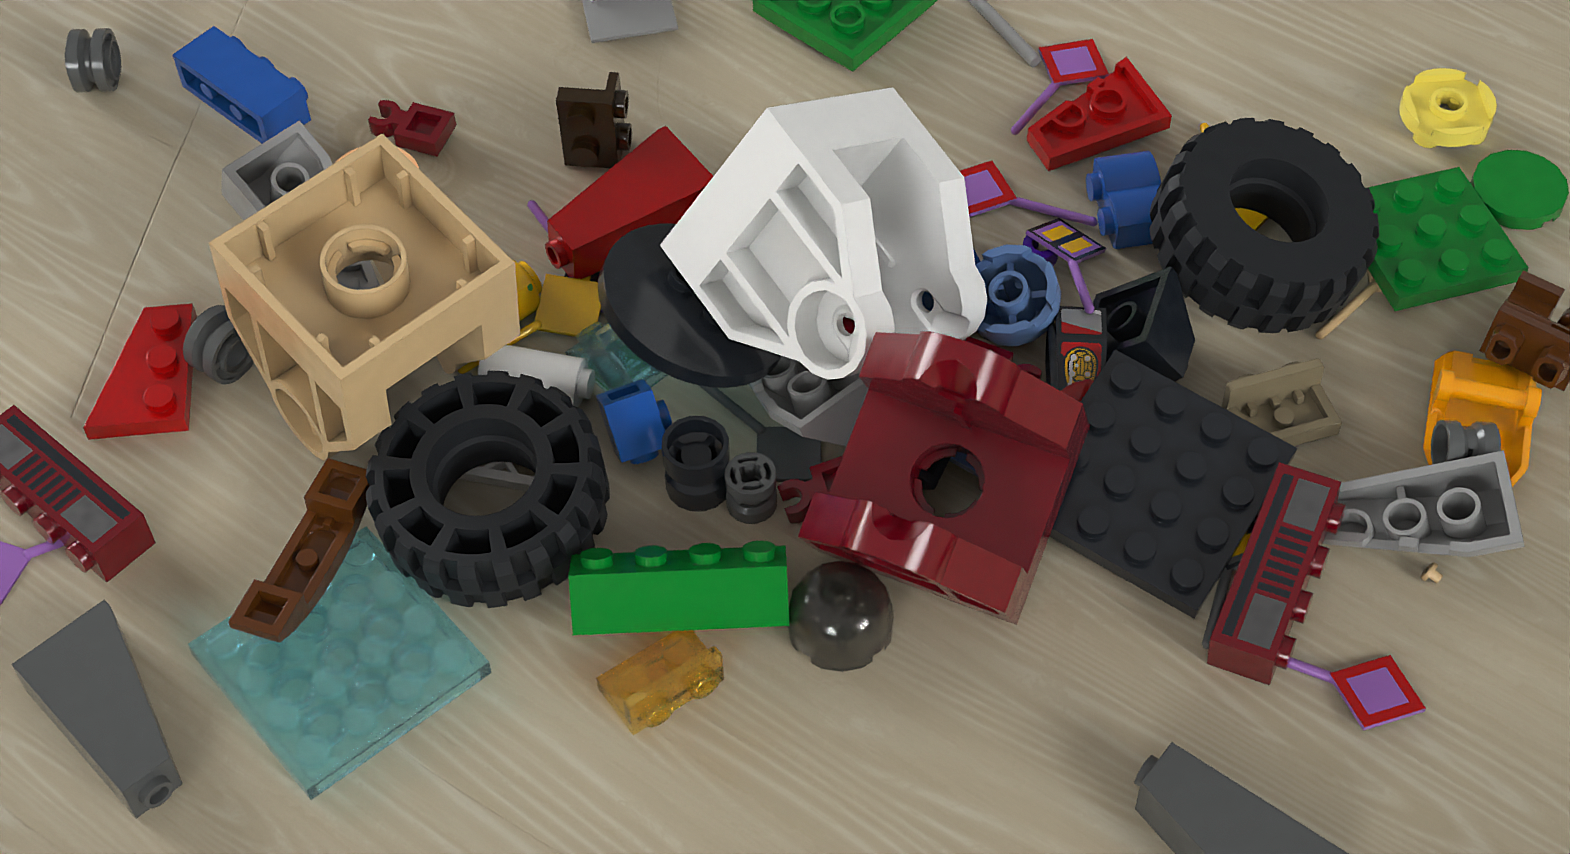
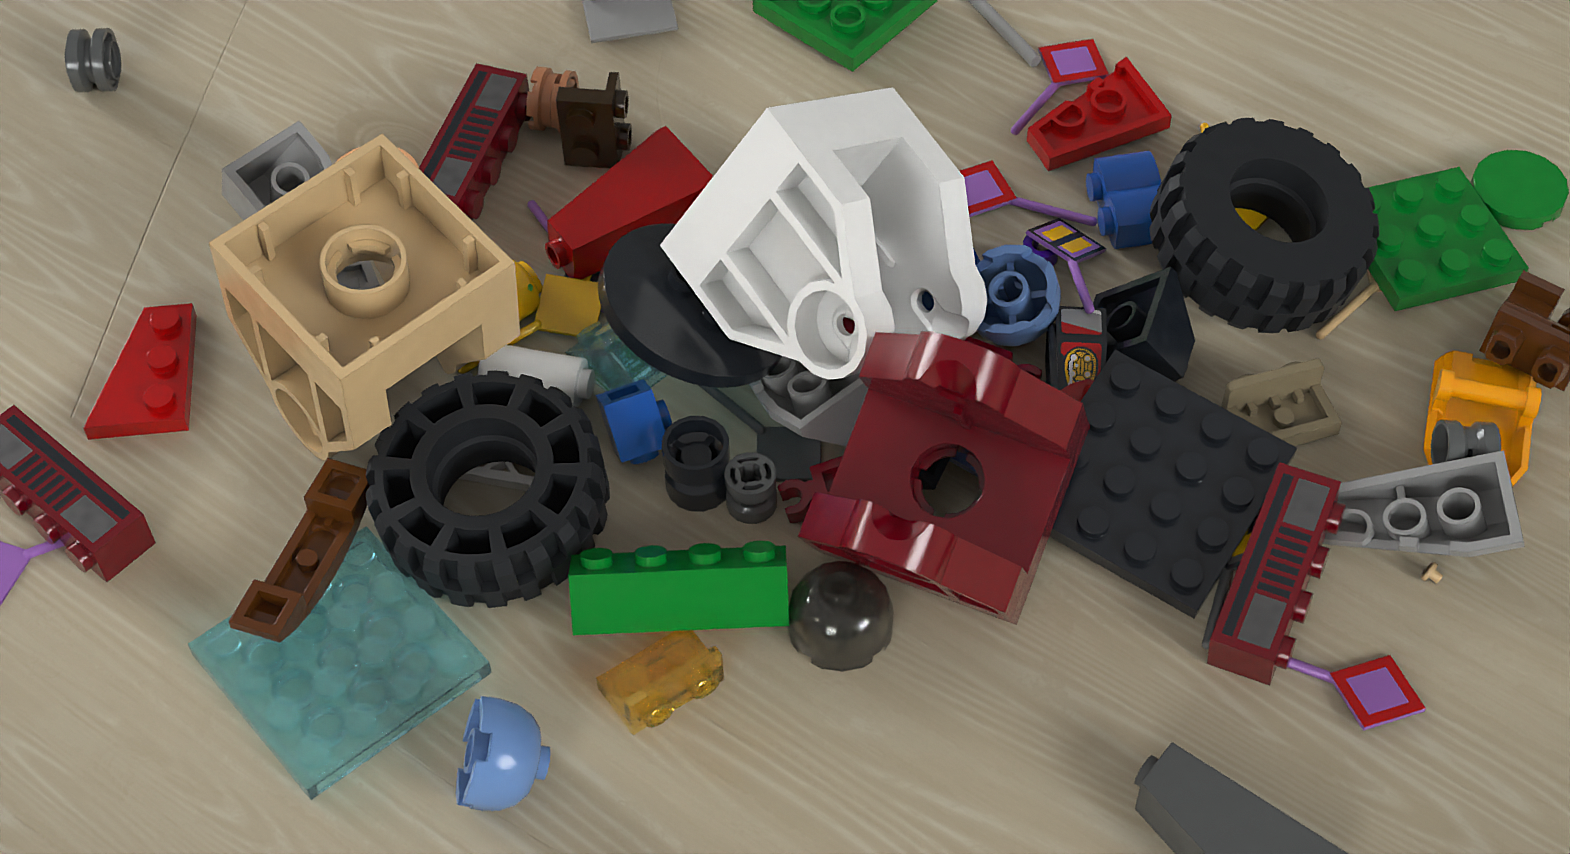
dark grey slope [11,599,183,819] -> none
blue brick [172,26,311,144] -> none
dark grey wheel [183,305,254,384] -> none
dark red plate [368,100,457,157] -> none
light yellow plate [1399,68,1497,148] -> none
none -> dark red brick [418,63,531,220]
none -> medium blue cylinder [456,696,551,811]
none -> nougat wheel [526,66,579,133]

